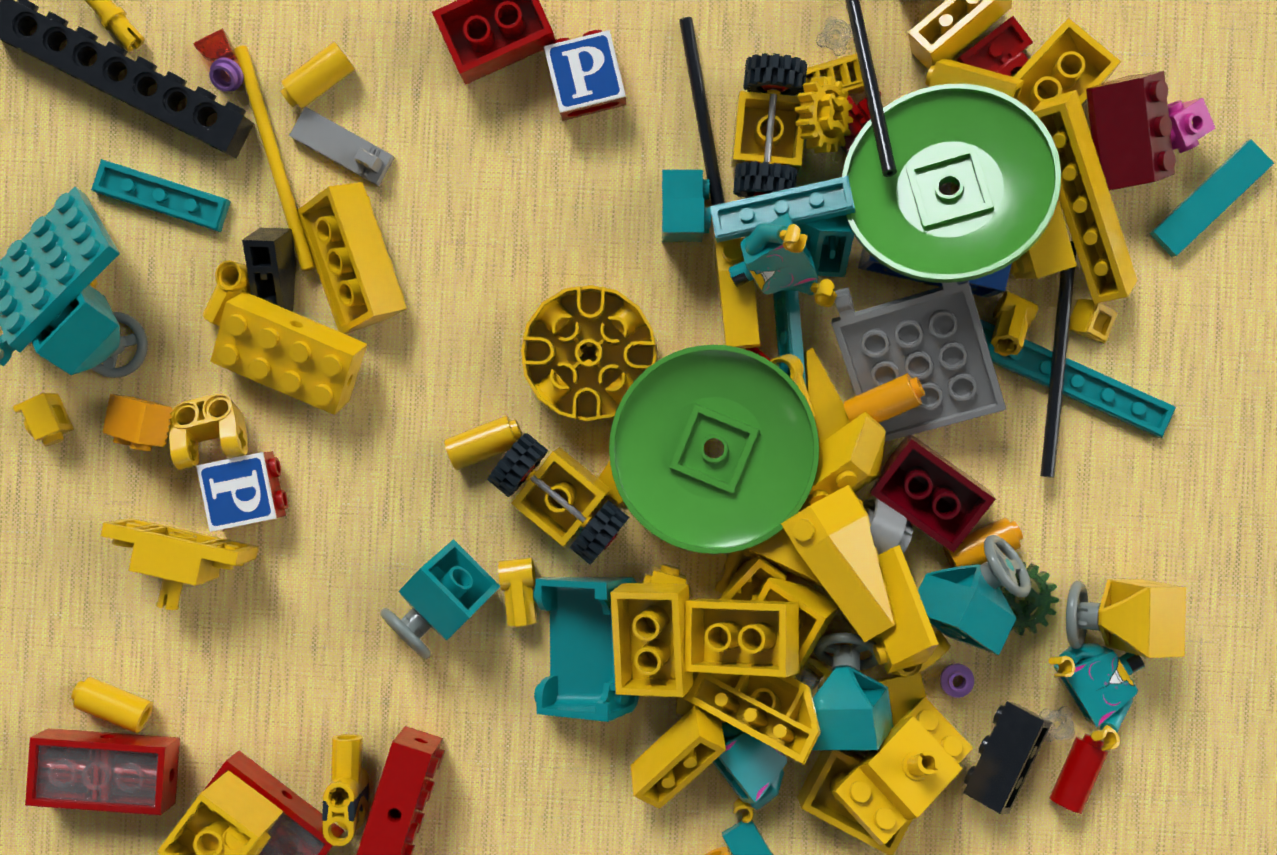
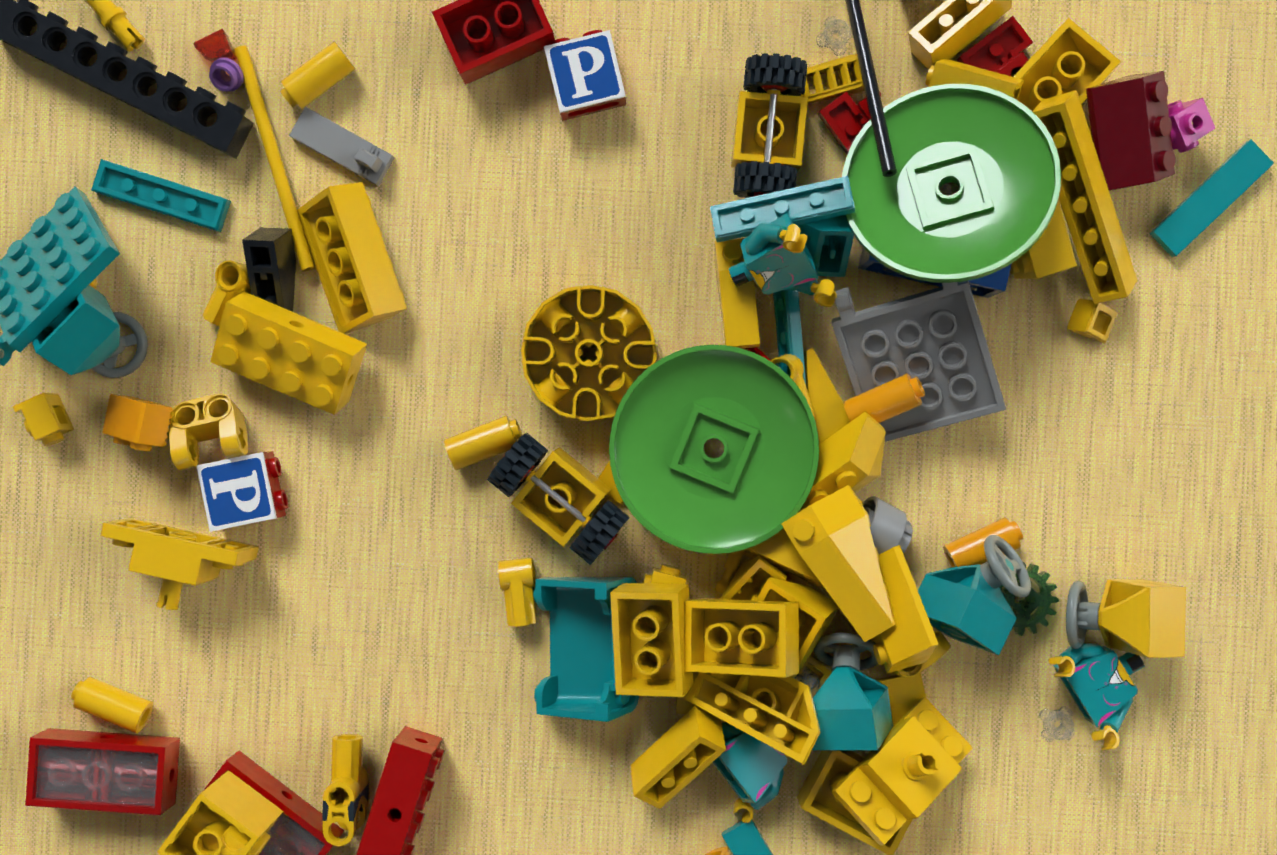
teal piece [380,539,500,659] -> none
teal brick [662,170,711,242] -> none
black piece [679,17,725,206] -> none
yellow gear [795,76,853,153] -> none
dark red slope [870,434,996,553] -> none
medium lavender plate [940,663,974,698] -> none
black brick [963,701,1053,814] -> none
teal tile [980,319,1176,438] -> none
yellow piece [990,290,1038,357] -> none
black piece [1040,241,1077,478] -> none
red brick [1049,733,1109,814] -> none

